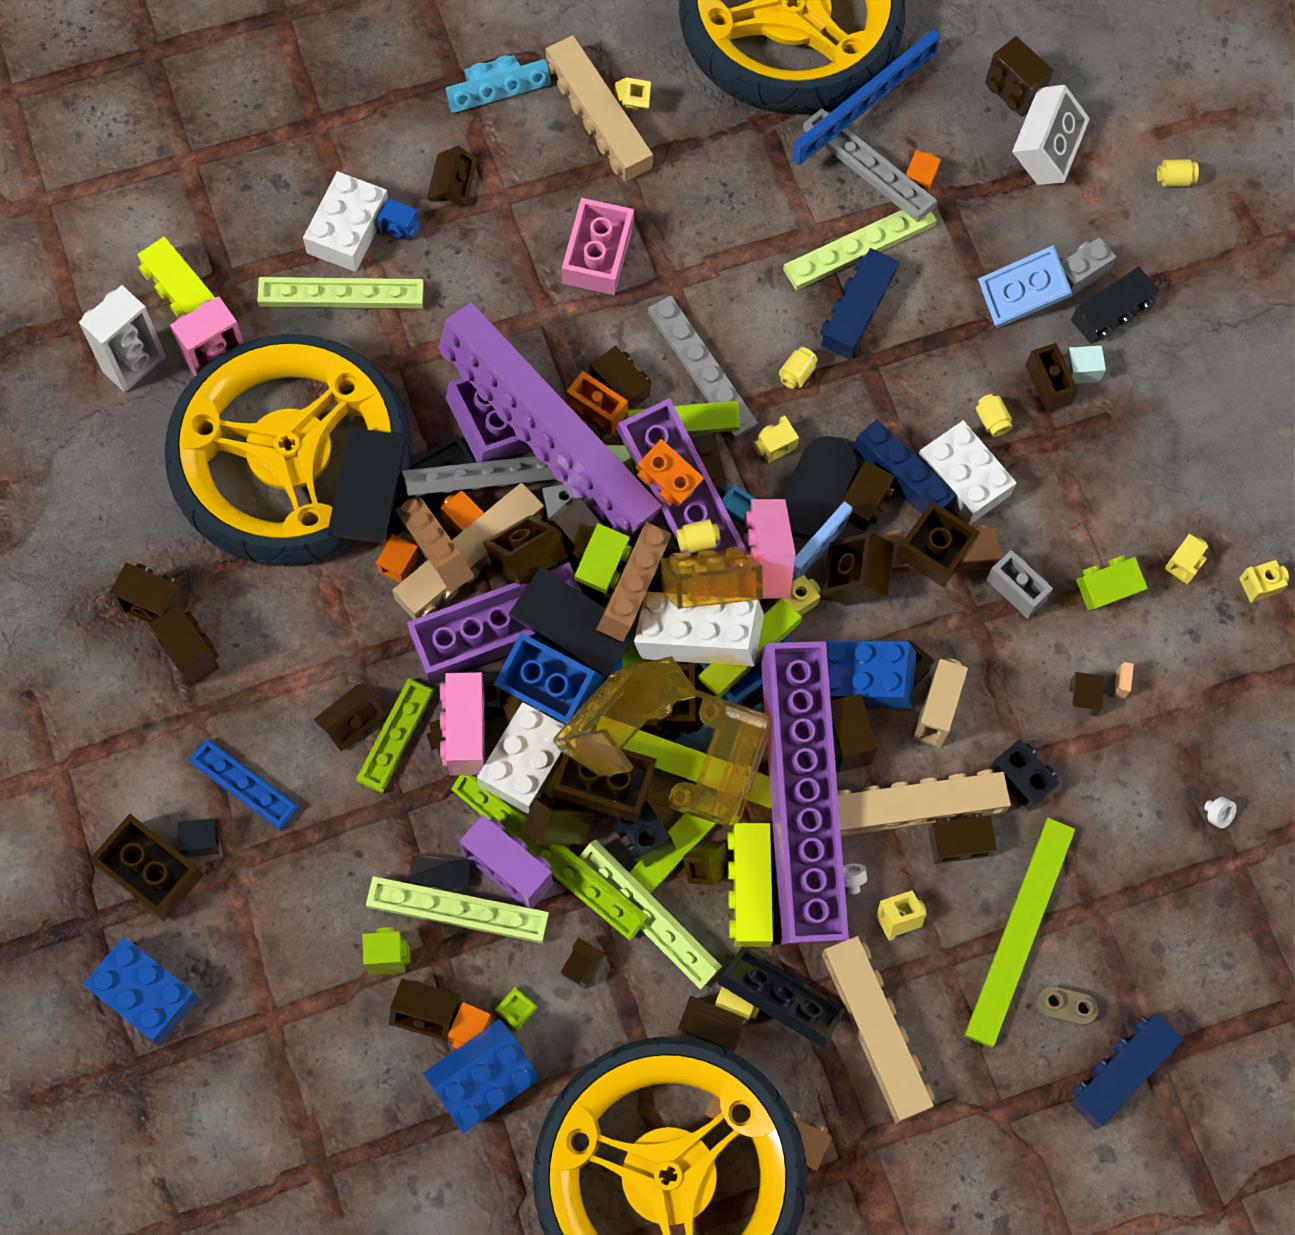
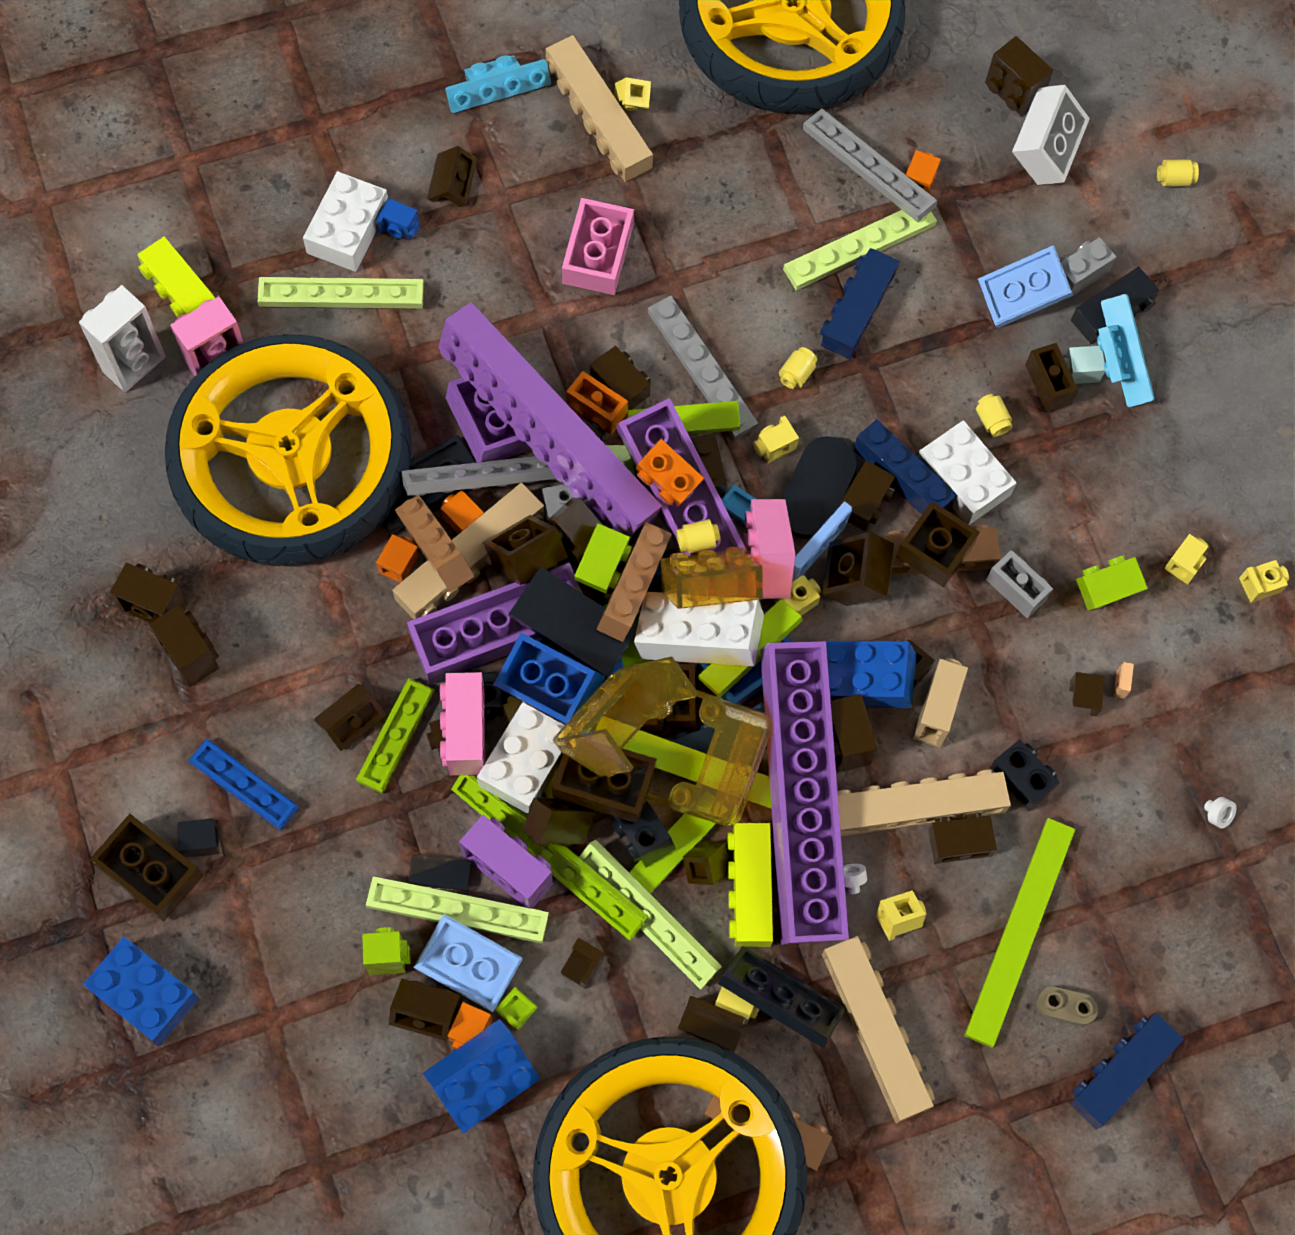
black tile [327,427,407,544] -> none
blue tile [792,29,940,165] -> none
none -> light blue tile [414,914,523,1012]
none -> medium azure bracket [1097,294,1155,407]

